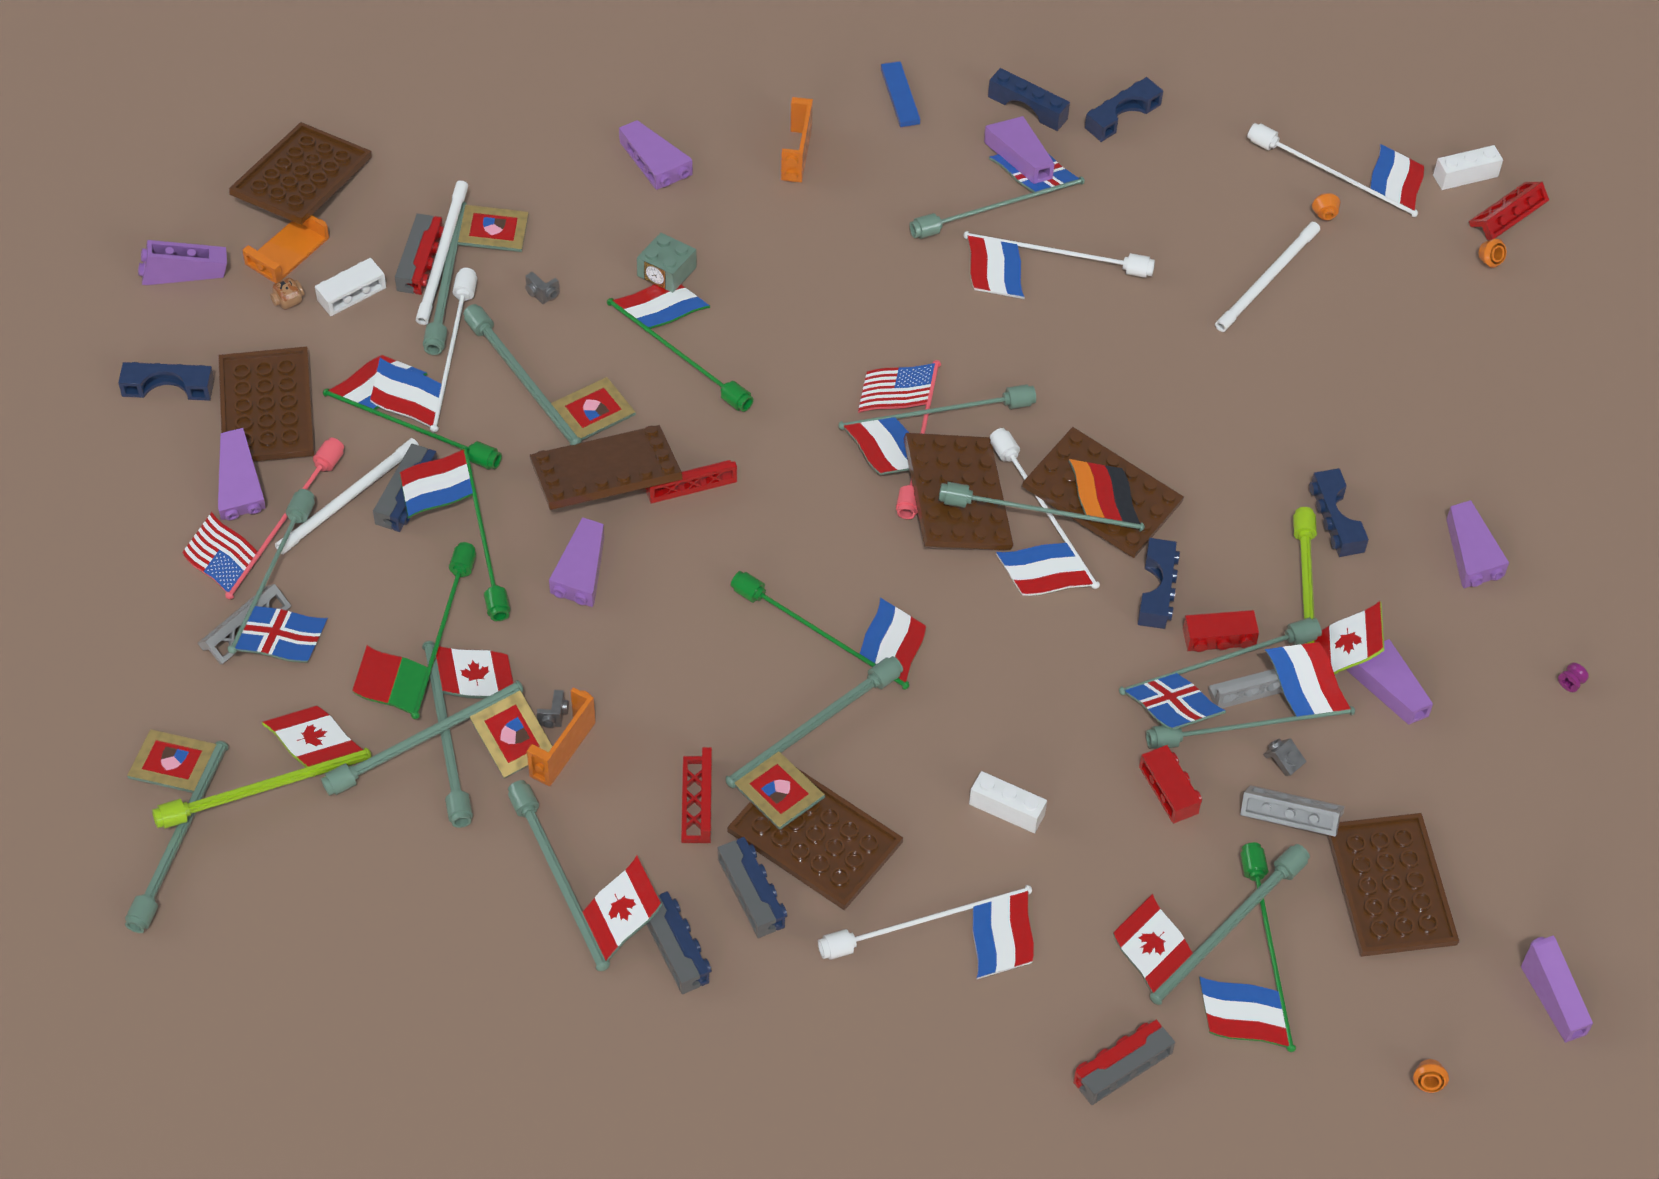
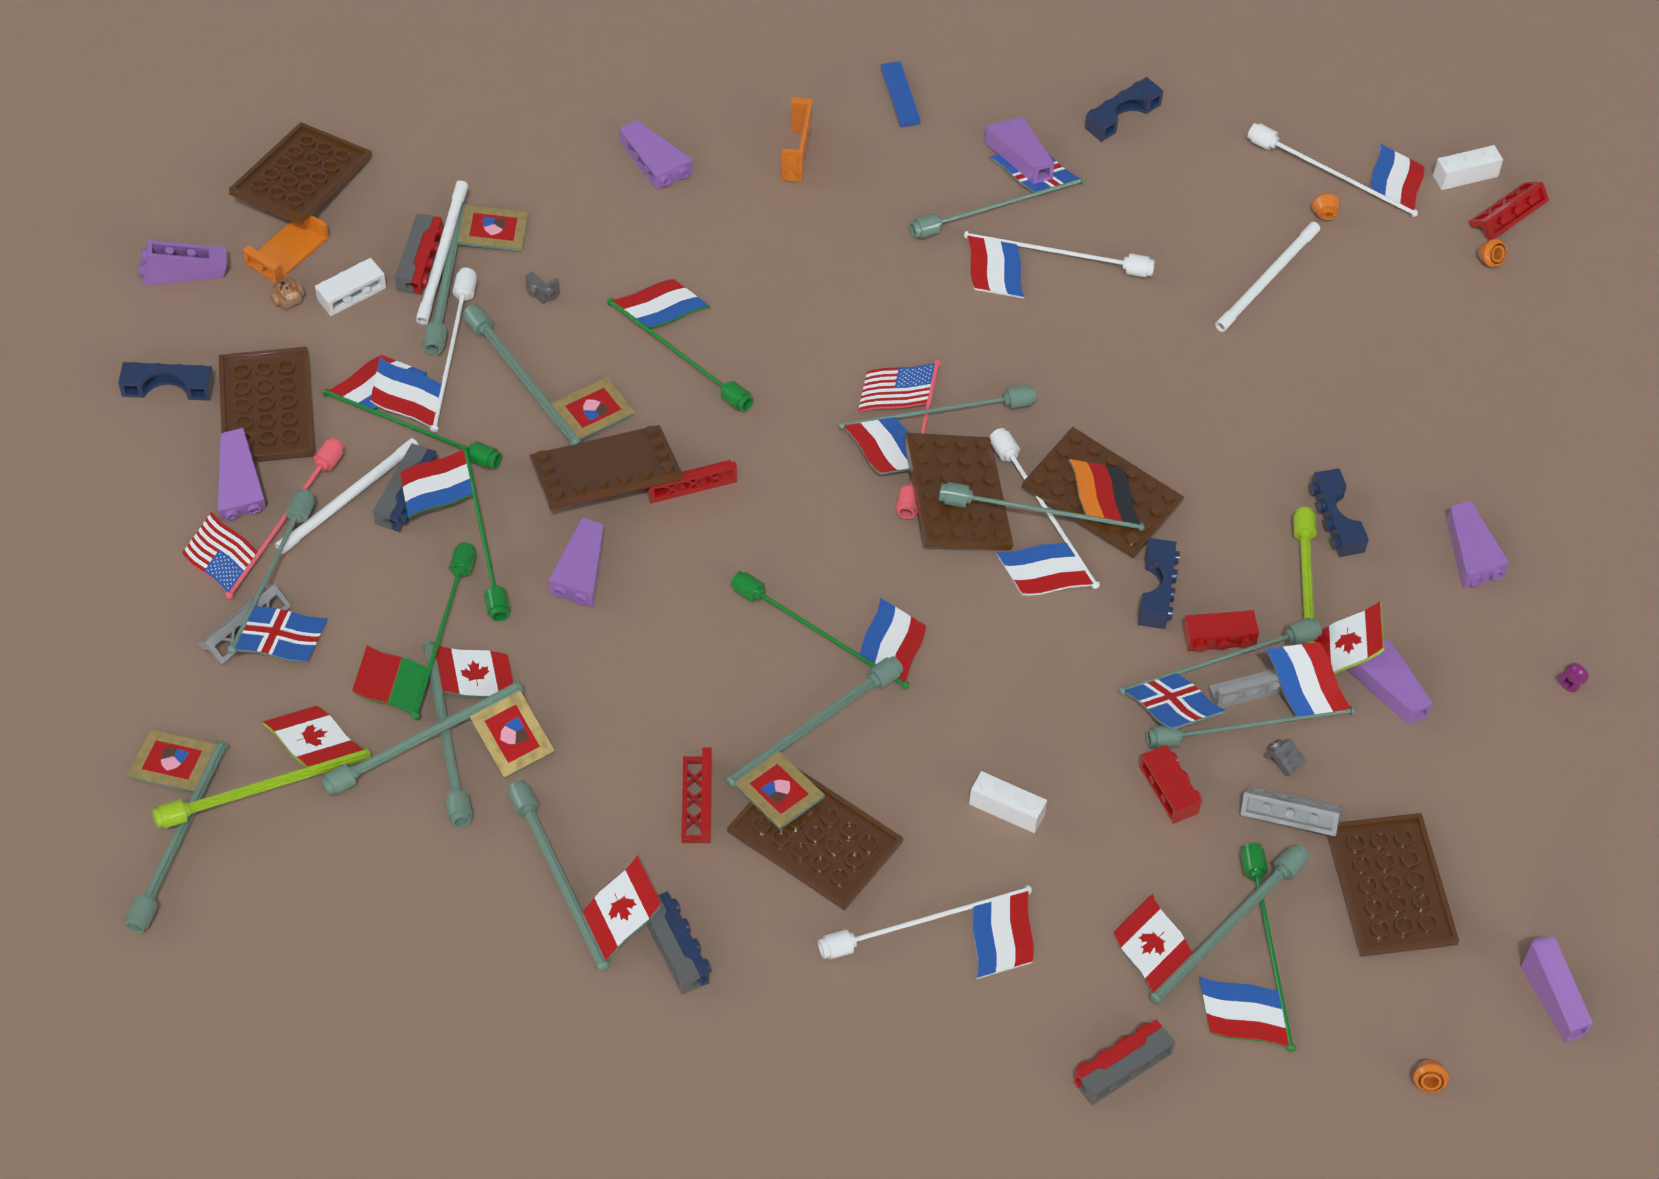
orange panel [527,687,596,787] -> none
flat silver bracket [537,690,568,728] -> none
sand green brick [637,233,697,293] -> none
dark grey piece [717,837,788,938] -> none
dark blue arch [988,68,1070,131] -> none

